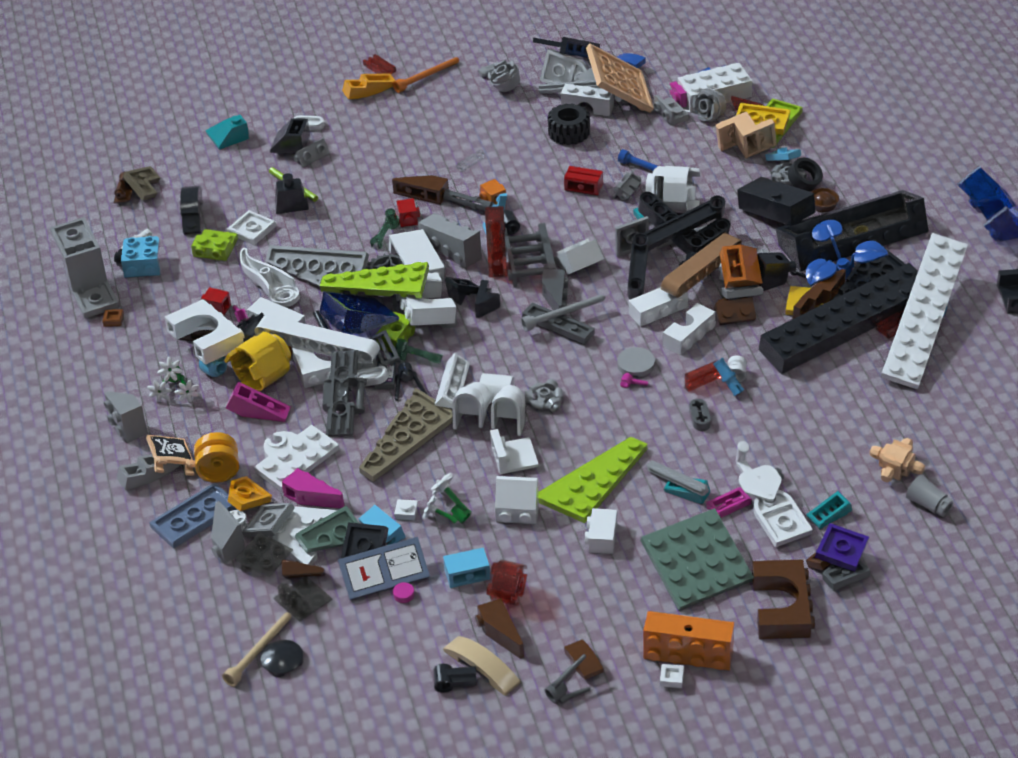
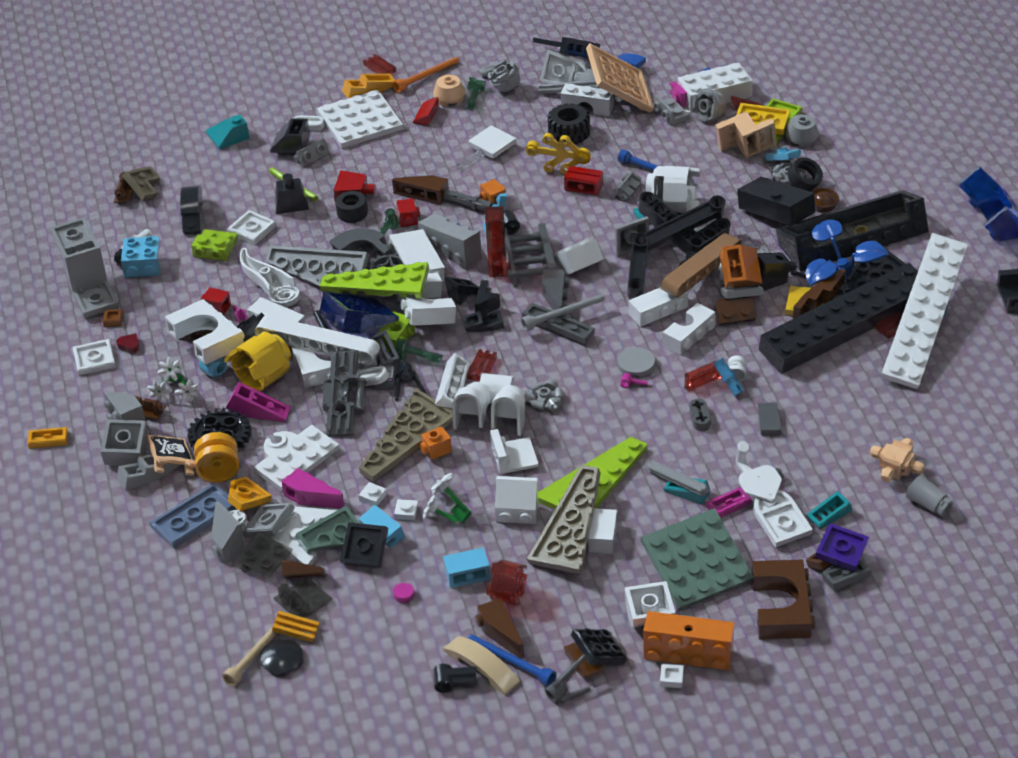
tile [338,537,430,600] -> none
none -> light orange tile [27,427,69,449]
none -> white tile [72,339,116,376]
none -> light grey slope [100,419,146,465]
none -> dark red tile [116,333,139,353]
none -> reddish brown hinge [135,396,166,420]
none -> black gear [187,408,251,452]
none -> light orange tile [272,611,319,643]
none -> white plate [317,90,404,149]
none -> dark grey arch [330,228,392,256]
none -> red torso [333,170,376,203]
none -> black tyre [335,191,368,223]
none -> white plate [359,482,387,506]
none -> red slope [413,97,439,125]
none -> orange brick [420,426,452,460]
none -> light nougat cone [433,75,466,106]
none -> black slope [463,310,505,332]
none -> clear green brick [467,77,486,110]
none -> clear red tile [467,349,497,381]
none -> blue piece [467,634,557,687]
none -> white tile [468,125,516,159]
none -> yellow plant [525,133,591,175]
none -> dark tan wing [527,465,601,574]
none -> black tile [571,628,627,665]
none -> white brick [625,581,676,627]
none -> dark grey tile [758,403,781,435]
none -> light grey cone [785,115,819,148]

